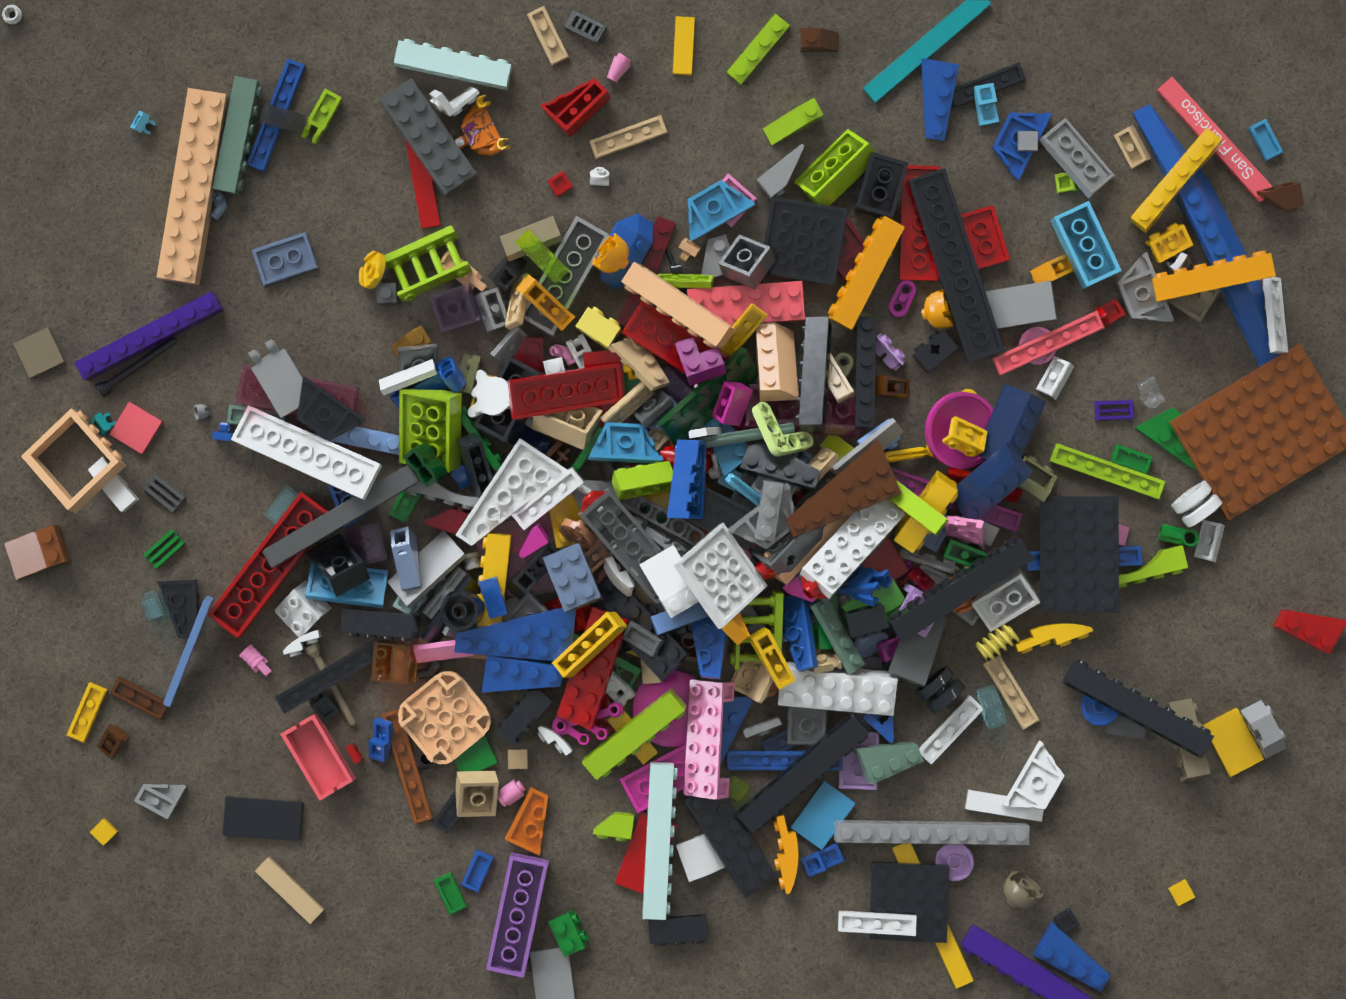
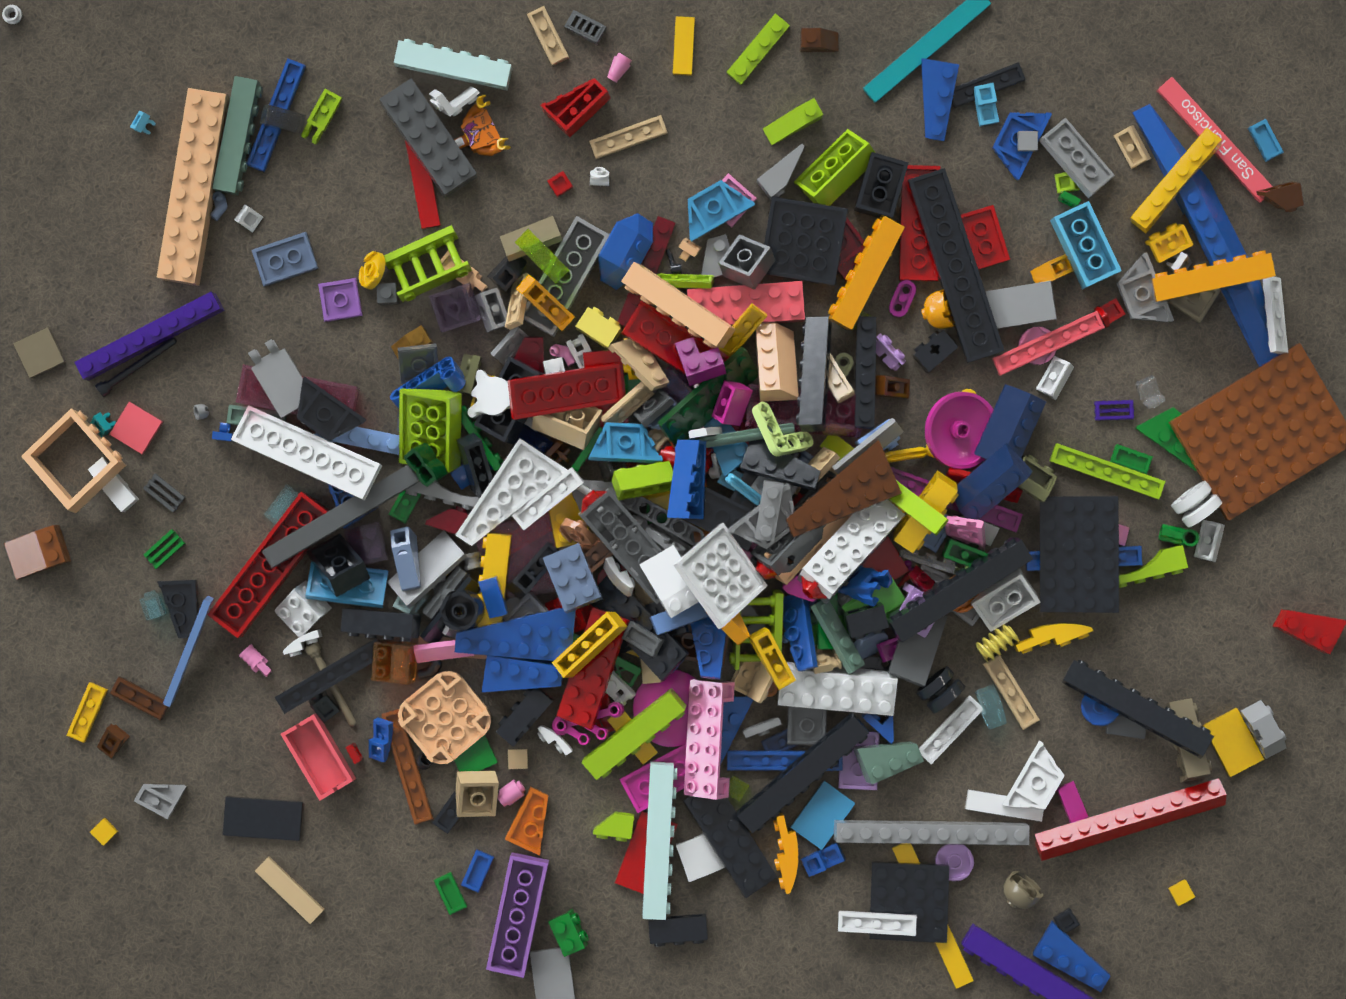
white tile [379,359,437,395] -> none
dark pink tile [519,523,550,558] -> none
light orange cylinder [592,233,629,273] -> none
yellow bracket [942,416,988,457] -> none
none -> white slope [234,205,263,233]
none -> medium lavender tile [318,278,363,322]
none -> brick [1034,778,1227,861]
none -> dark pink slope [1056,781,1088,823]
none -> green tile [1058,191,1081,208]

